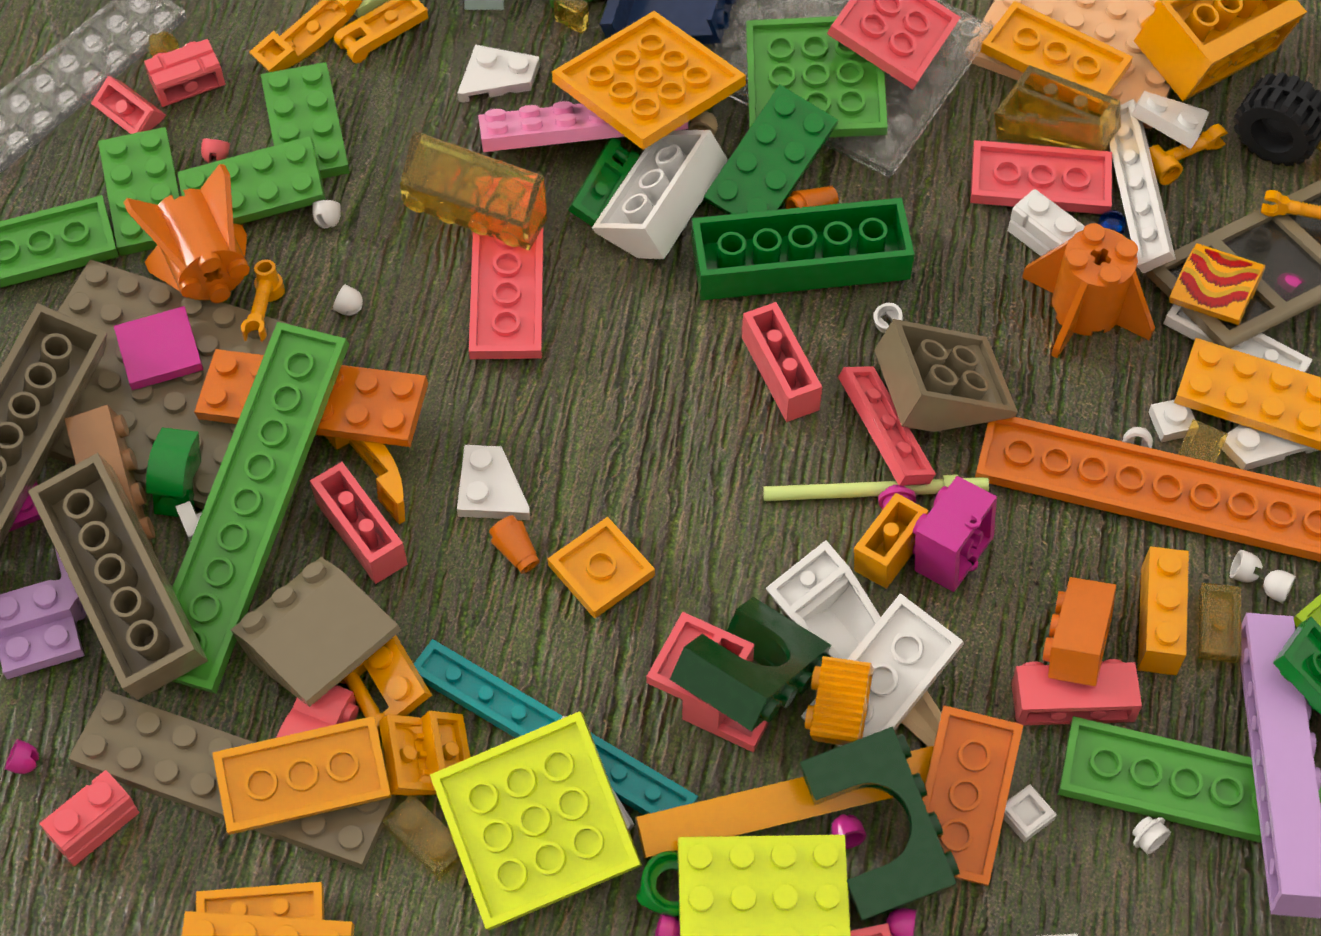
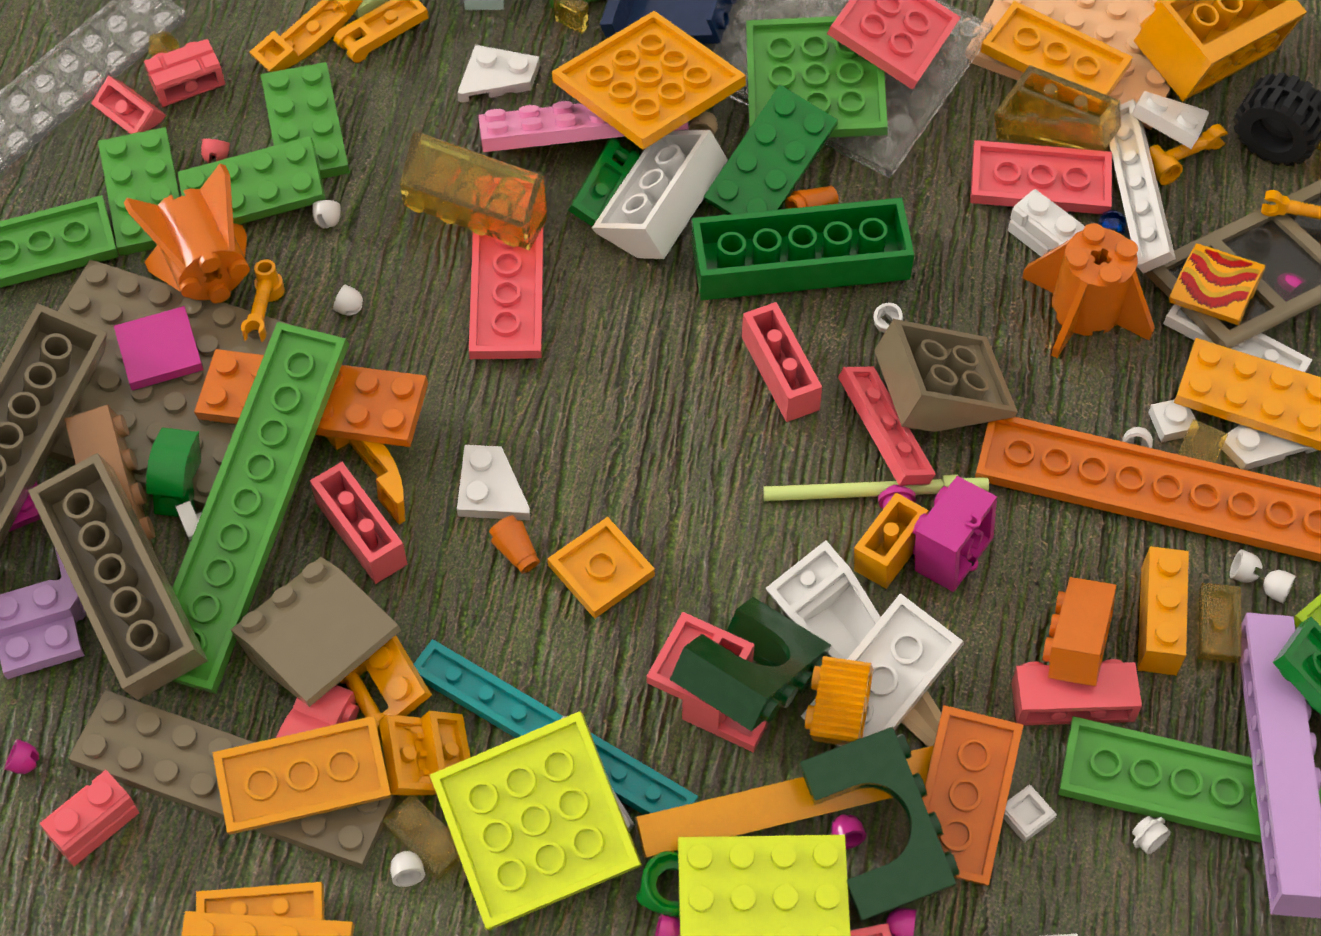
none -> white hinge [390,851,425,887]

